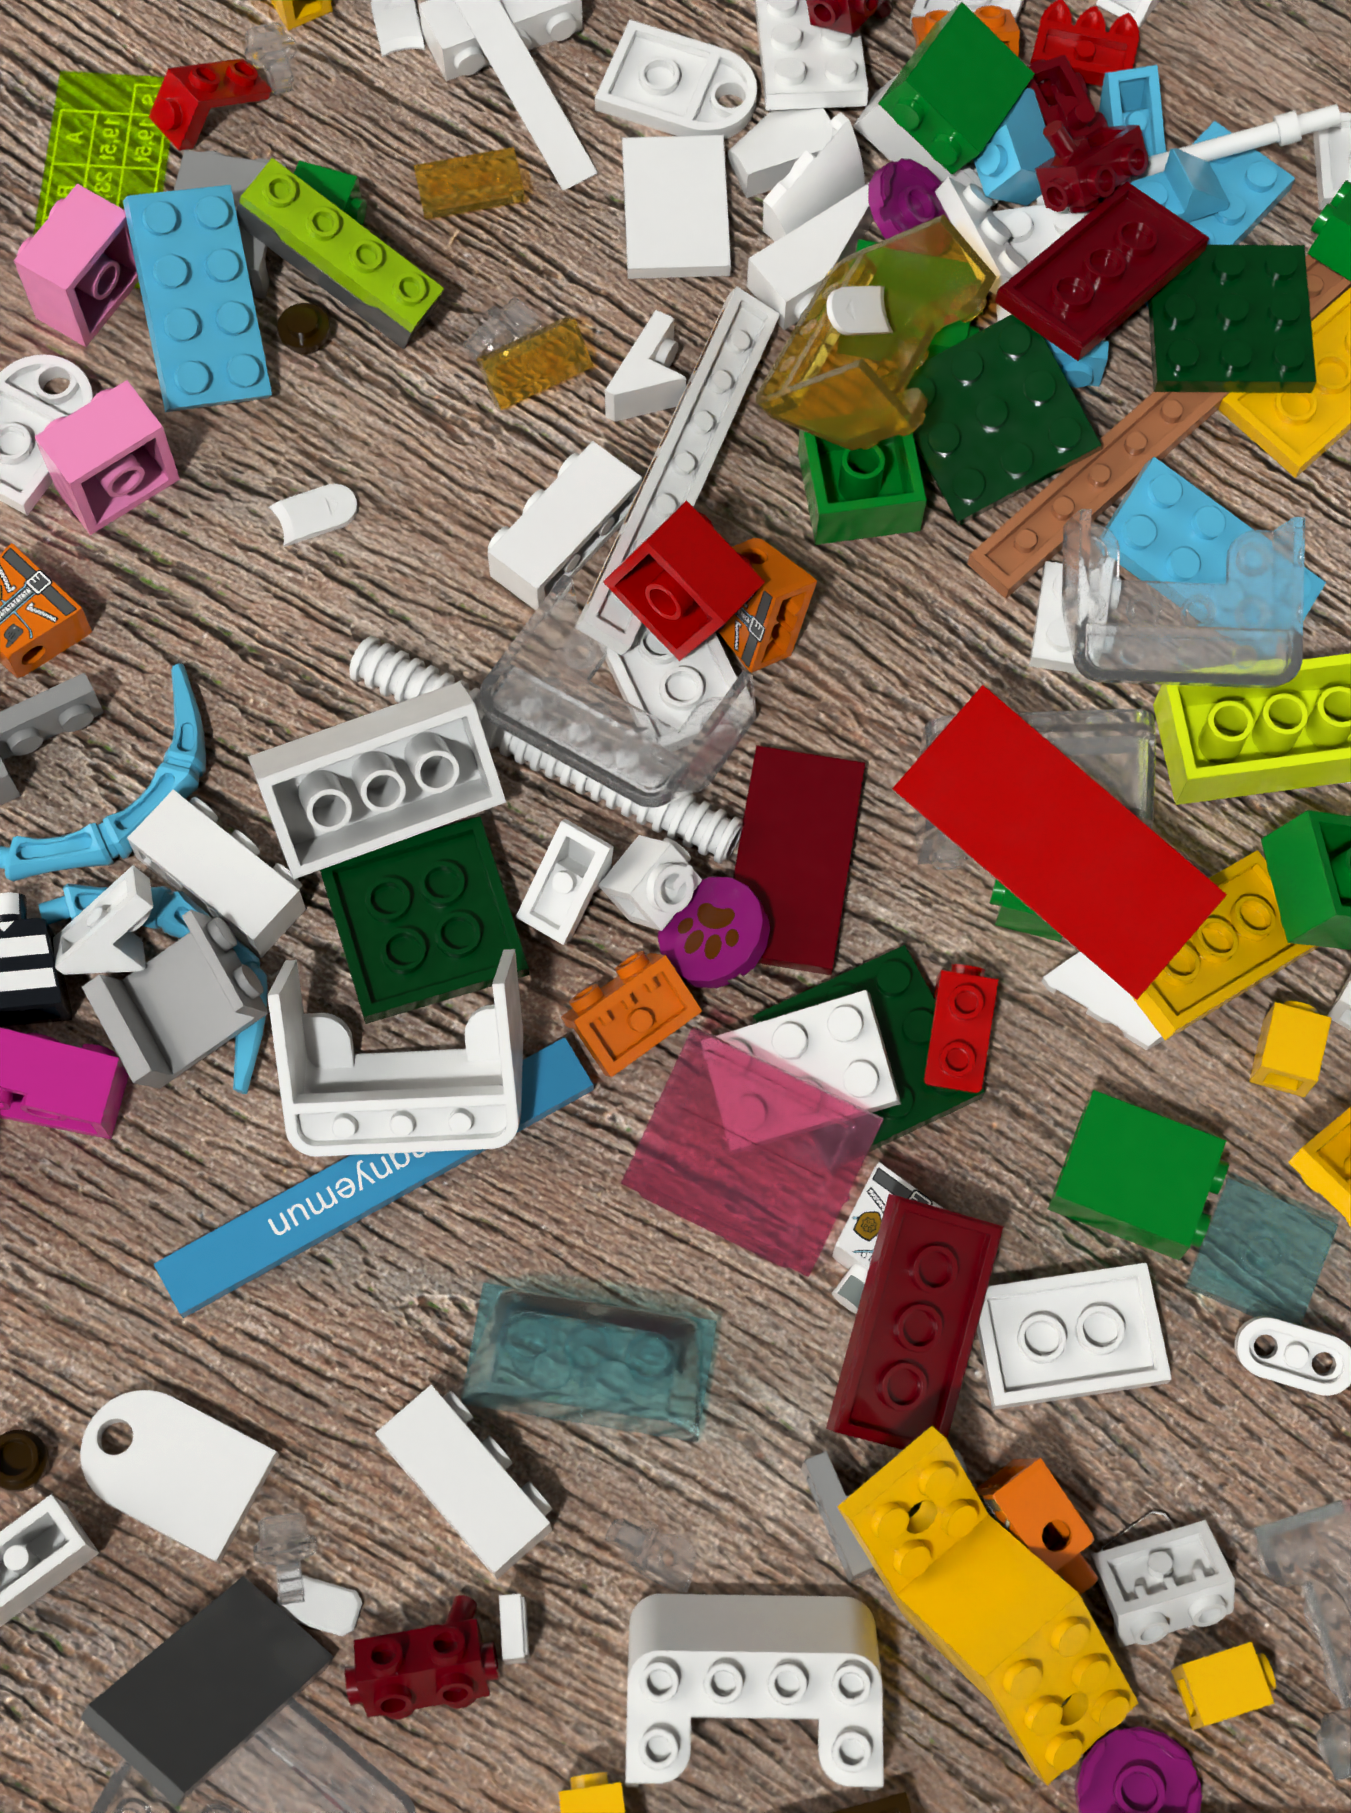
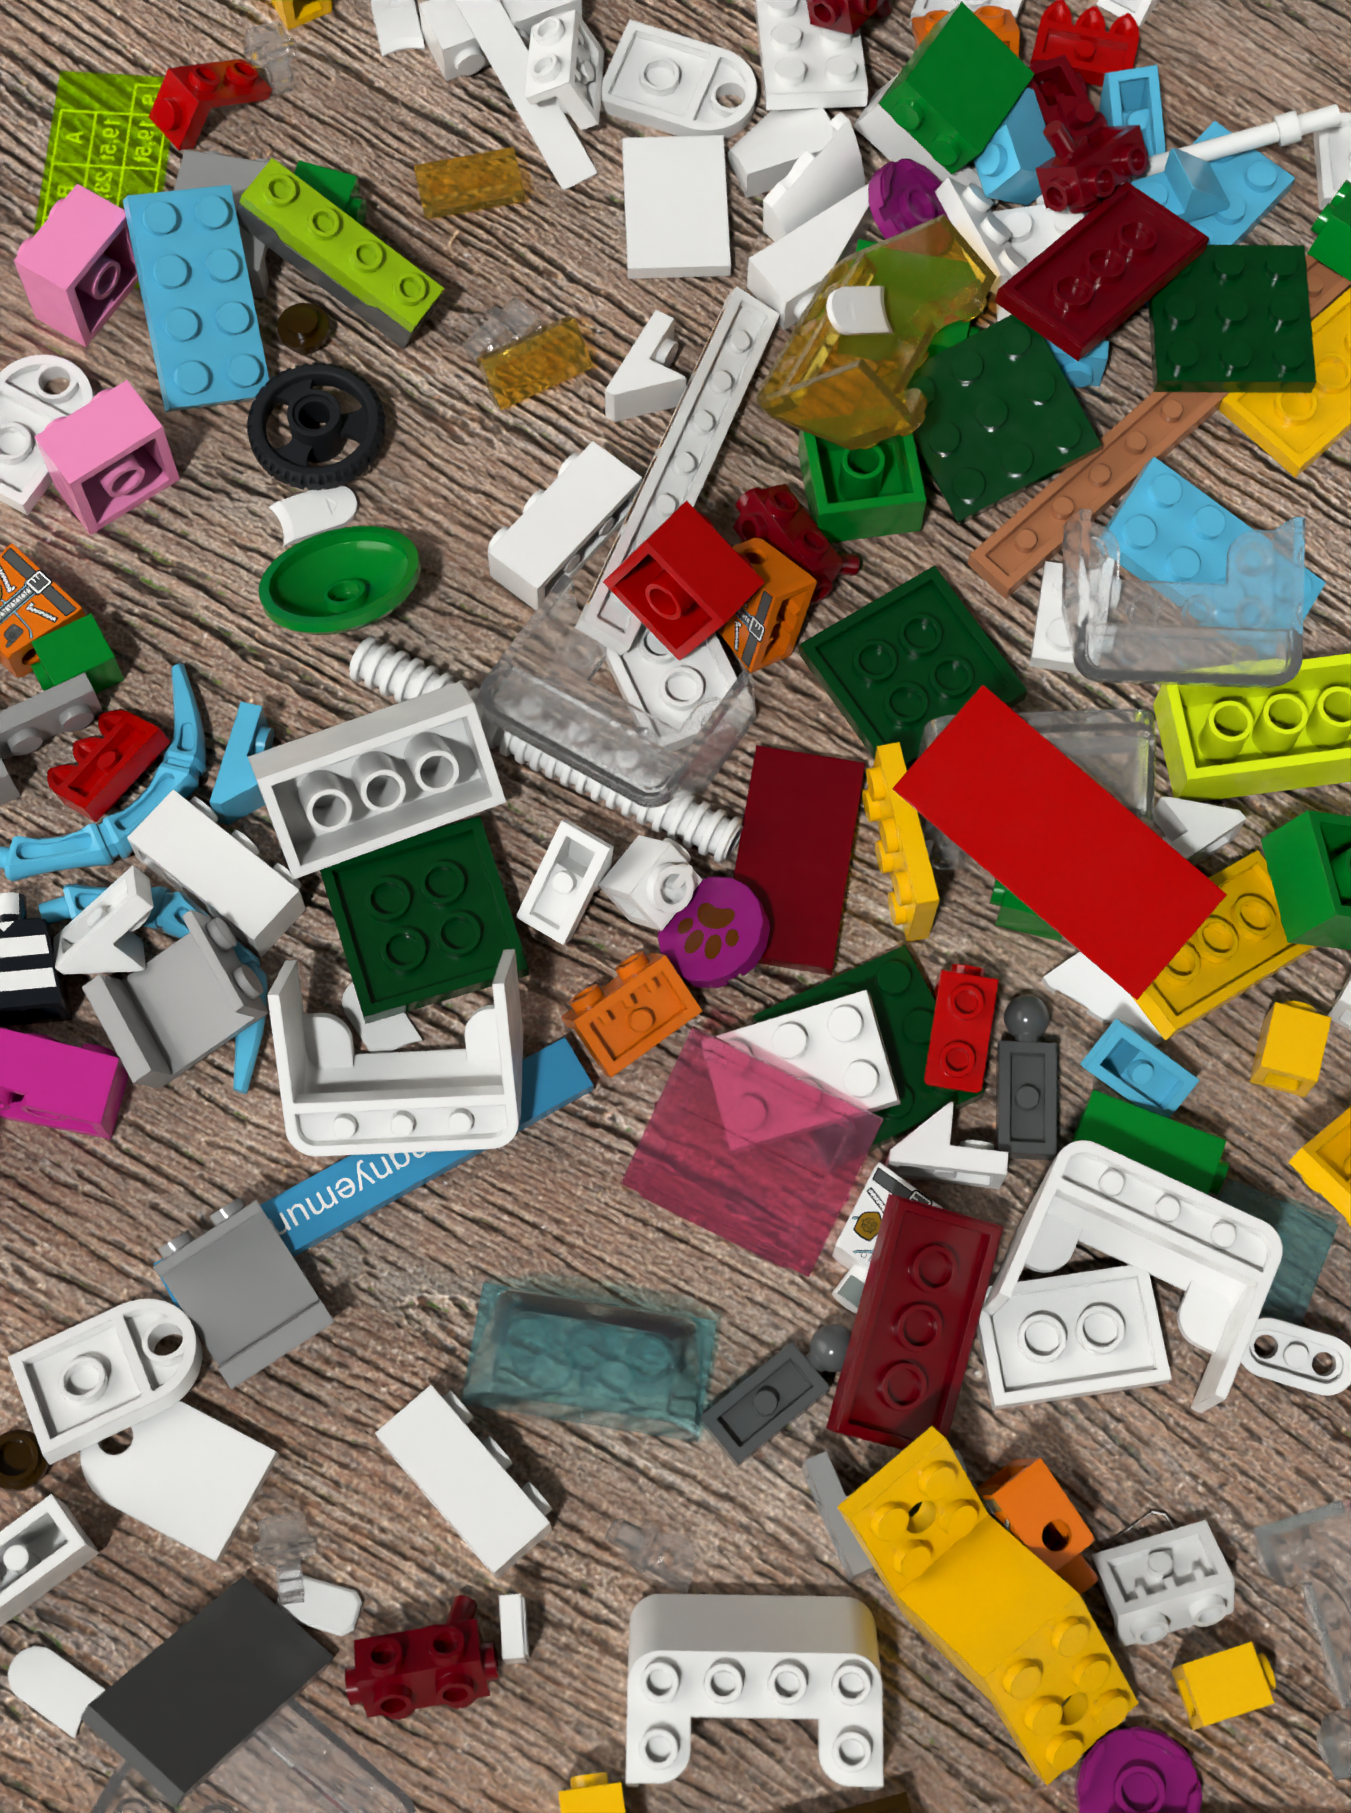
none -> white tile [8,1299,202,1464]
none -> white piece [8,1646,106,1739]
none -> green brick [30,613,124,694]
none -> red plate [47,710,171,822]
none -> light grey panel [153,1197,334,1390]
none -> medium azure slope [209,702,274,825]
none -> black wheel [247,362,386,490]
none -> green dish [258,526,421,635]
none -> white piece [342,982,423,1053]
none -> white bracket [525,9,604,130]
none -> dark grey plate [699,1324,851,1468]
none -> dark red brick [733,483,859,605]
none -> dark green plate [798,565,1028,770]
none -> yellow plate [862,742,940,942]
none -> white slope [885,1102,1008,1189]
none -> white windscreen [982,1140,1283,1414]
none -> dark grey plate [996,995,1057,1161]
none -> medium azure slope [1080,1018,1200,1118]
none -> white slope [1152,797,1247,866]

